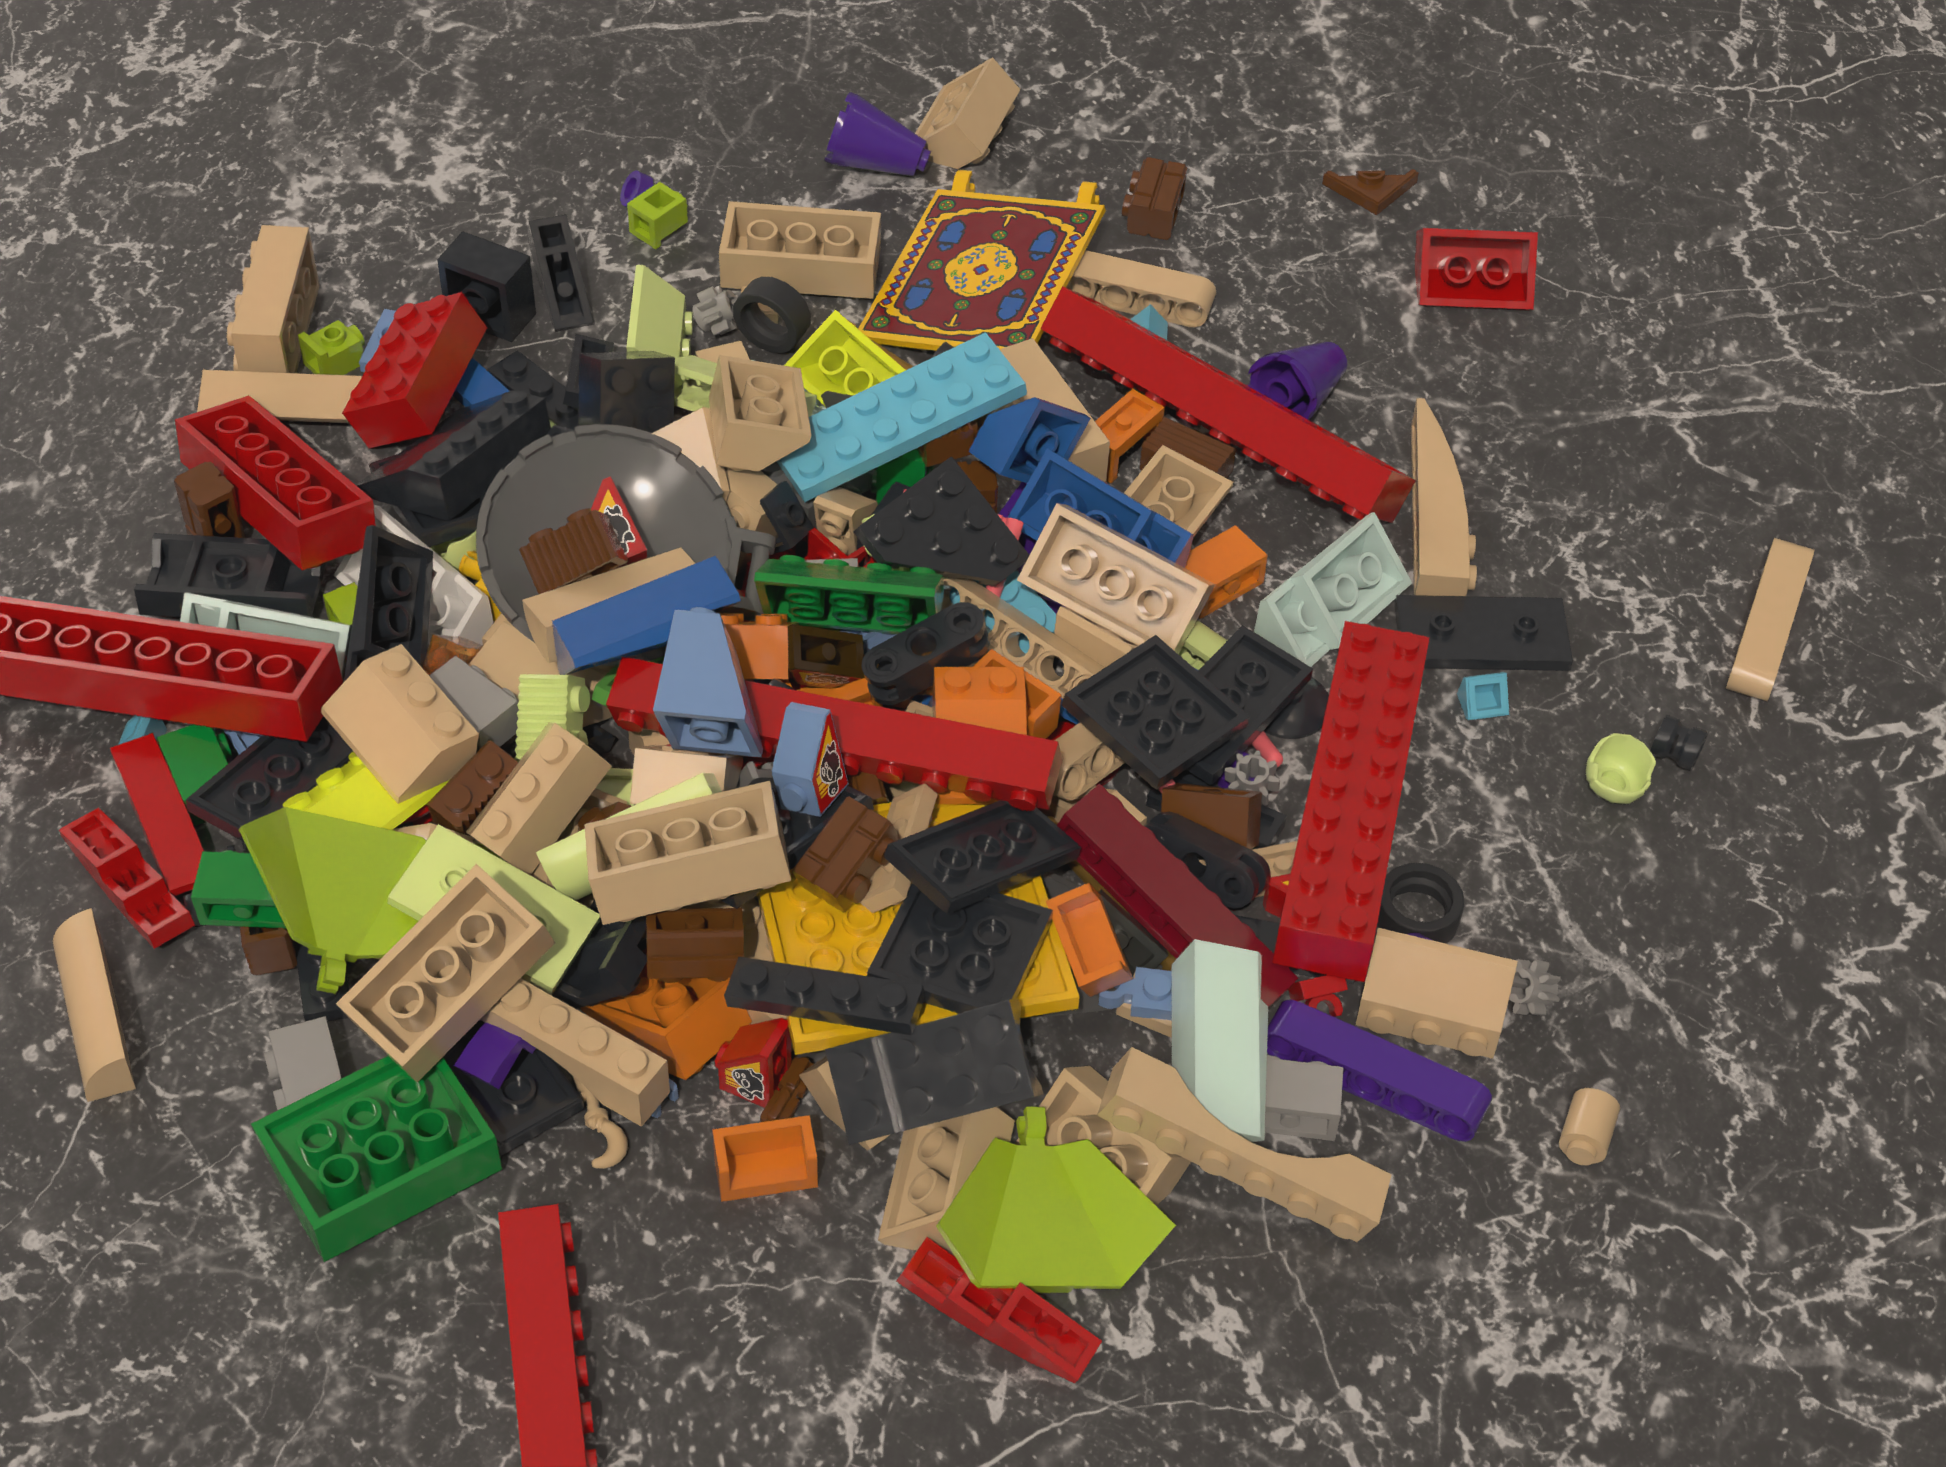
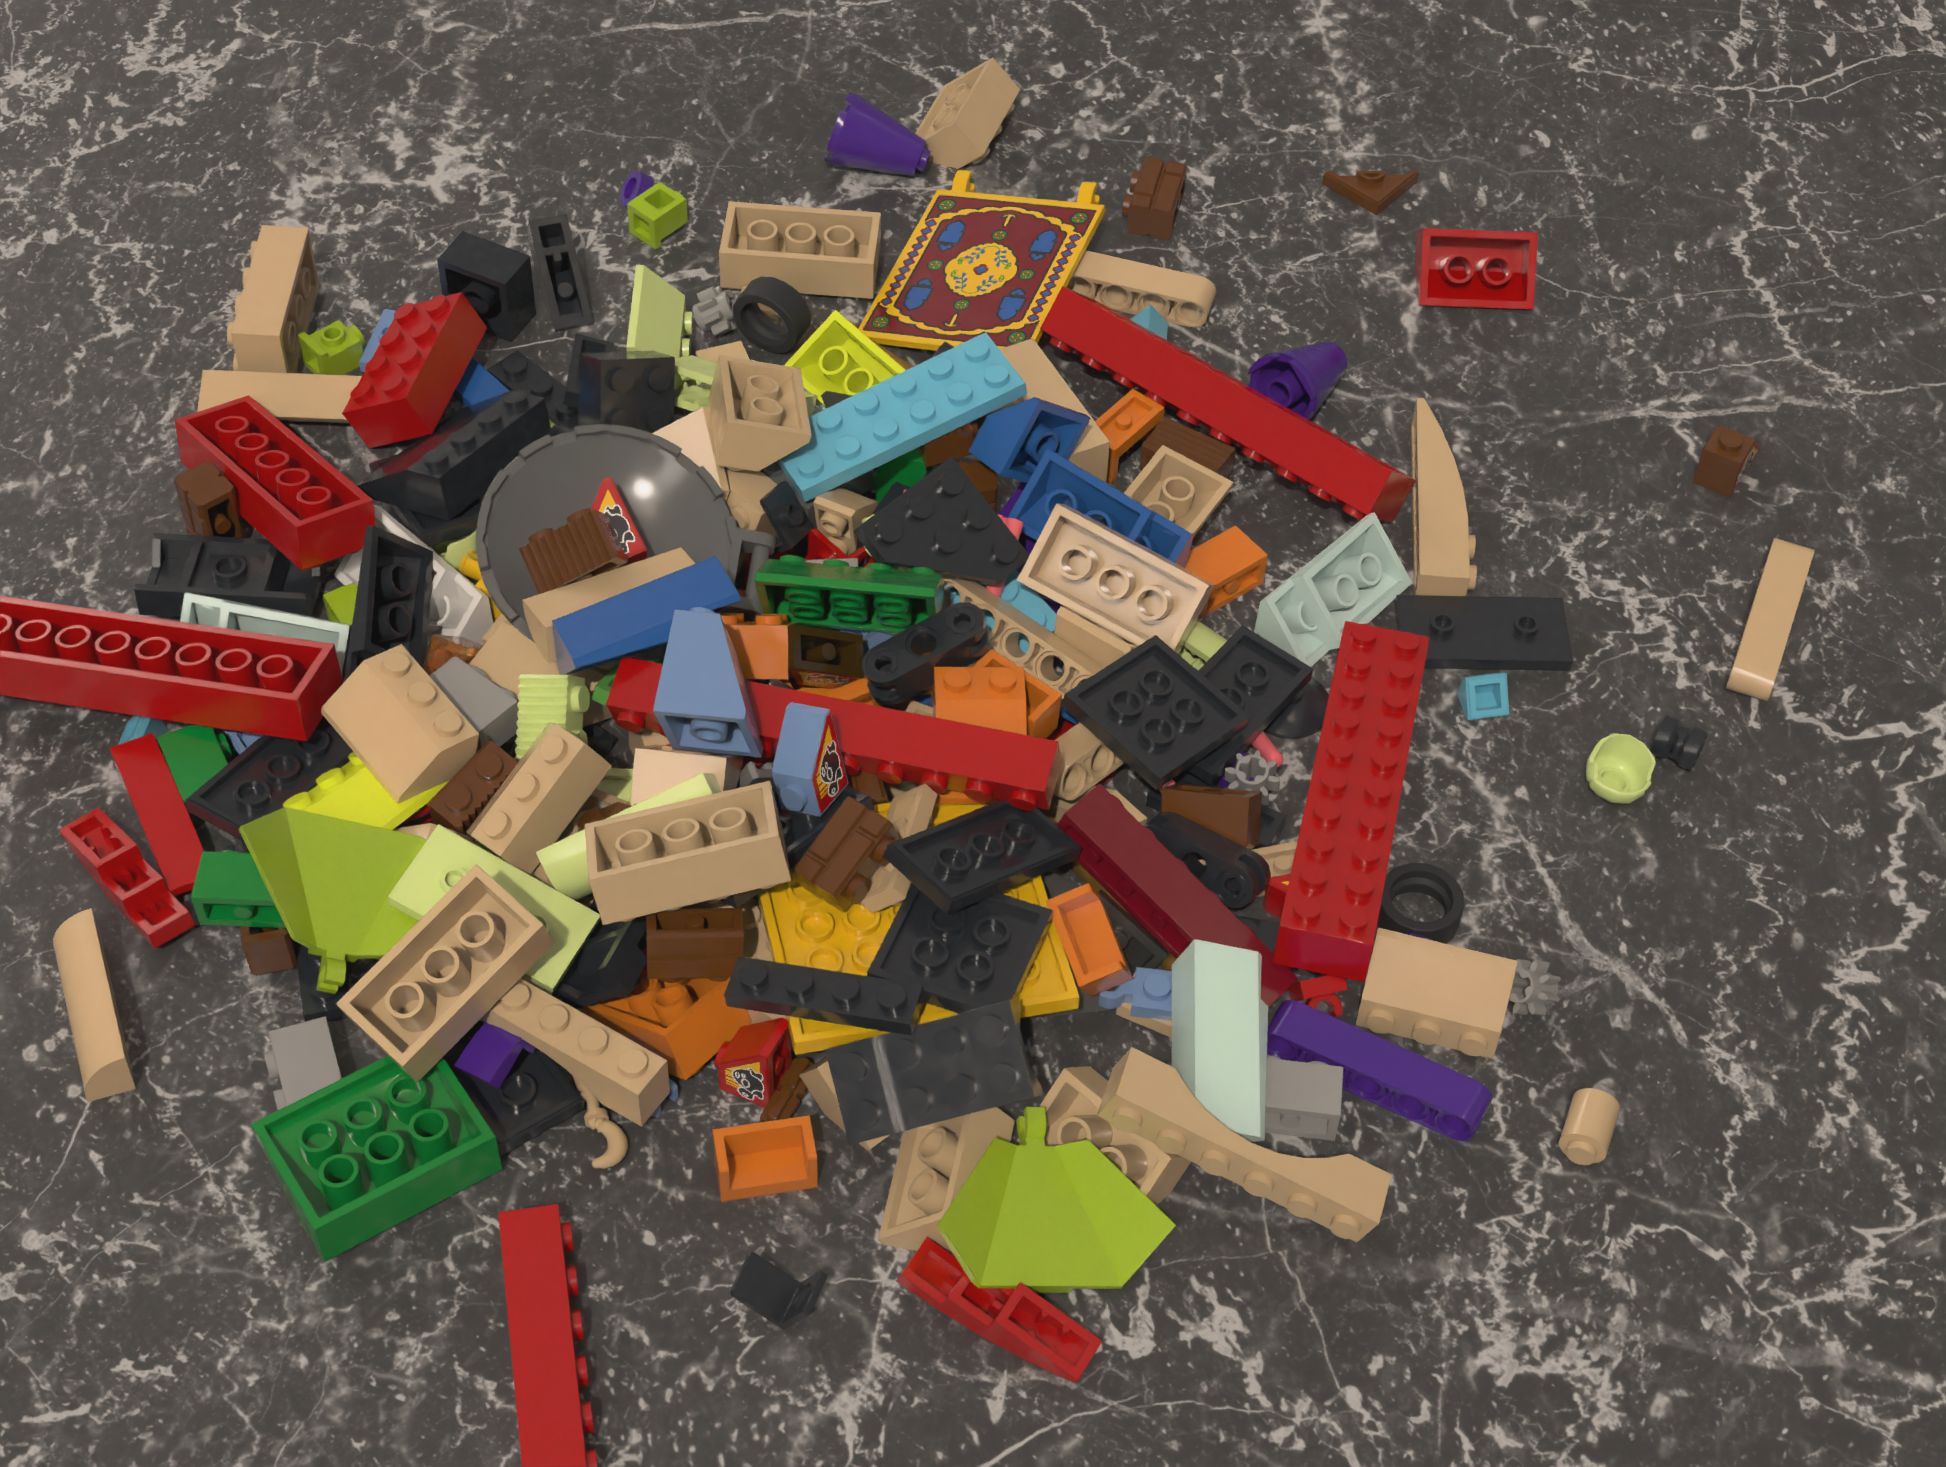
none -> black bracket [730,1252,828,1330]
none -> reddish brown slope [1693,424,1761,498]

